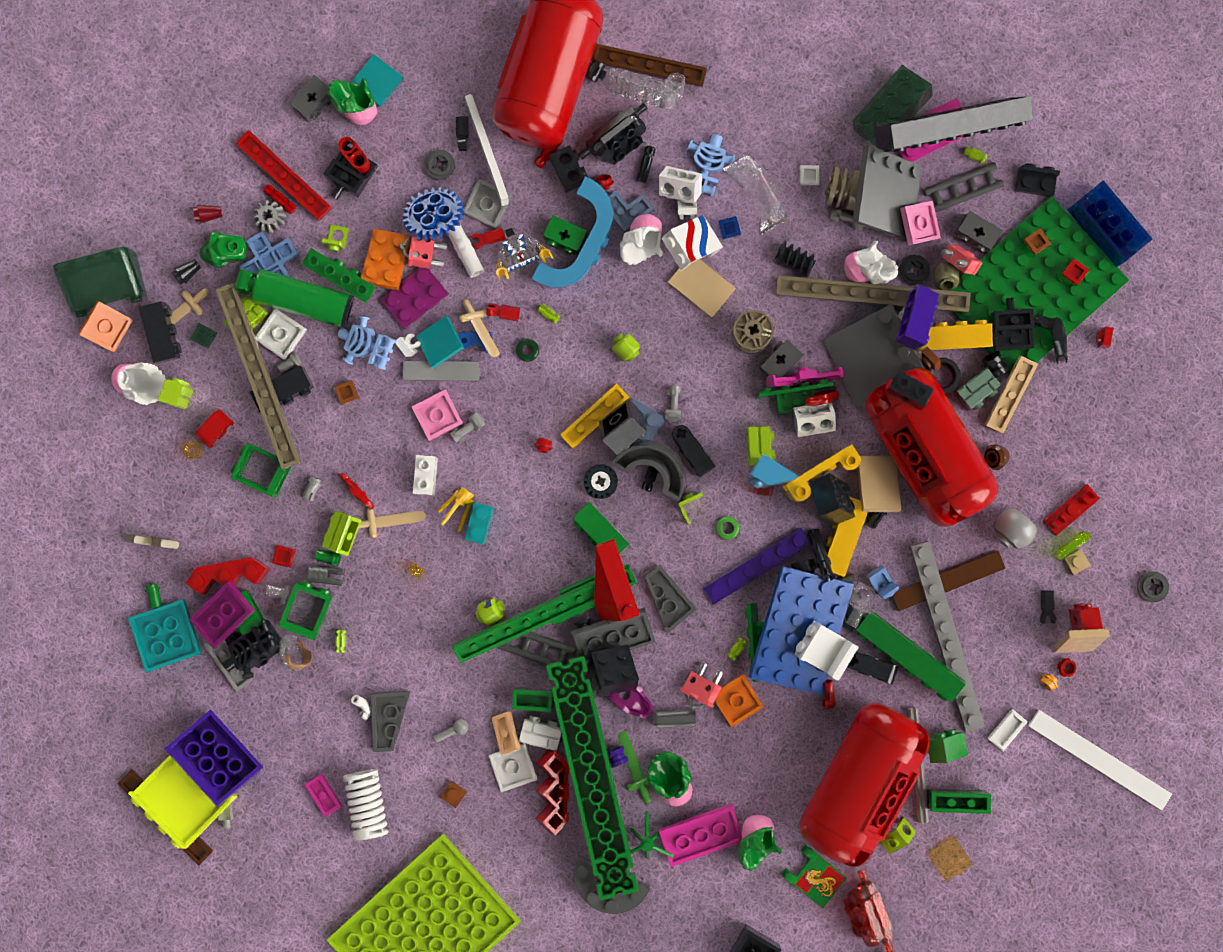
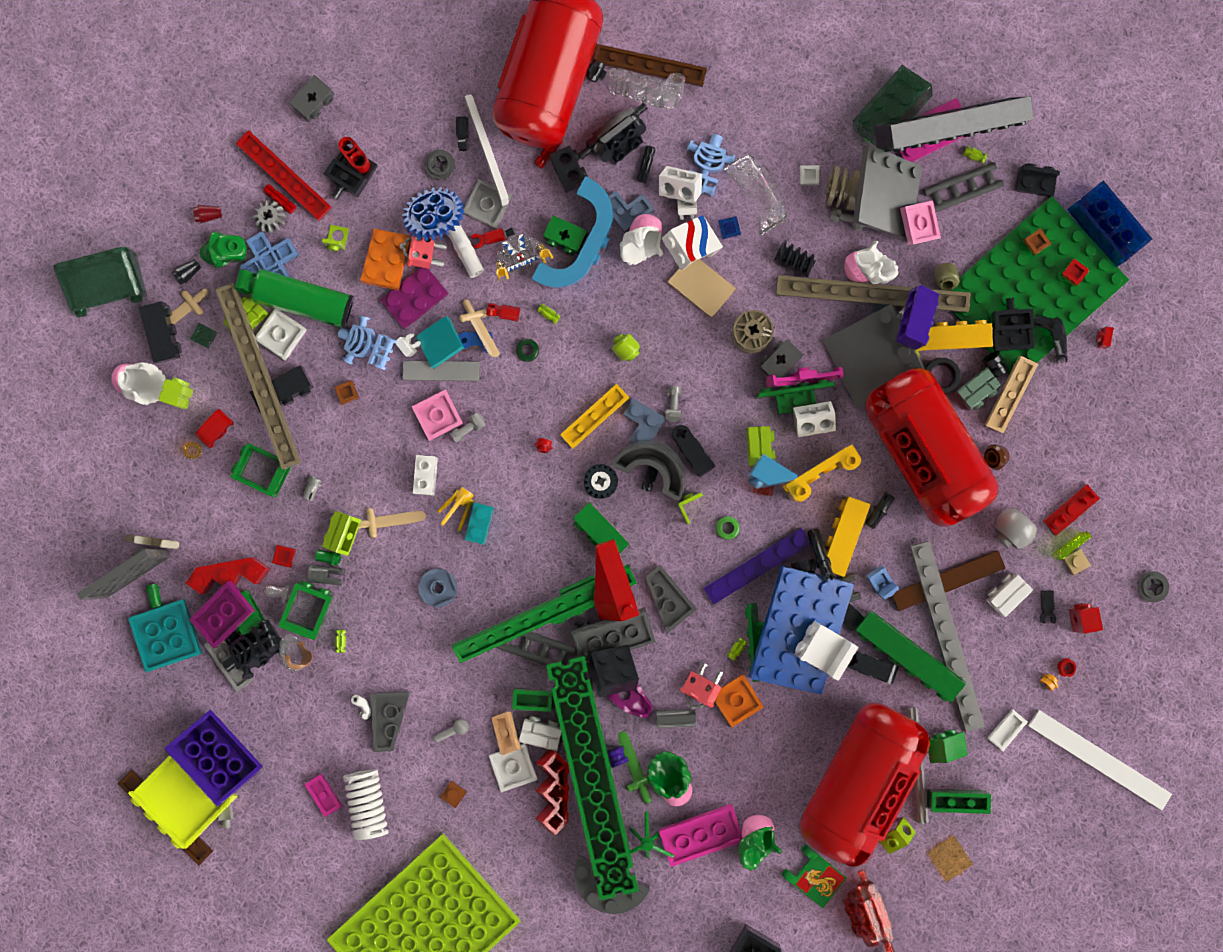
plate [78,300,133,352] -> none
light grey pin [277,353,303,374] -> none
green bracket [301,248,376,303] -> none
green hair [327,77,377,126] -> none
red piece [339,473,375,509] -> none
teal tile [352,54,404,107] -> none
clear yellow bush [407,561,426,580] -> none
lime head [475,597,505,626] -> none
red plate [596,174,614,190] -> none
black brick [599,399,647,455] -> none
red piece [805,390,839,406] -> none
black brick [809,473,855,525] -> none
red arm [822,679,836,710] -> none
clear bracket [846,582,875,628] -> none
tan tile [857,456,902,512] -> none
black brick [886,370,935,410] -> none
black gear [899,255,930,285] -> none
dark orange plate [921,347,941,371] -> none
coral piece [941,244,982,275] -> none
dark grey brick [954,211,1003,253] -> none
tan tile [1054,629,1110,653] -> none
none -> dark grey plate [76,548,171,600]
none -> sand blue plate [418,569,458,607]
none -> white brick [986,573,1033,617]

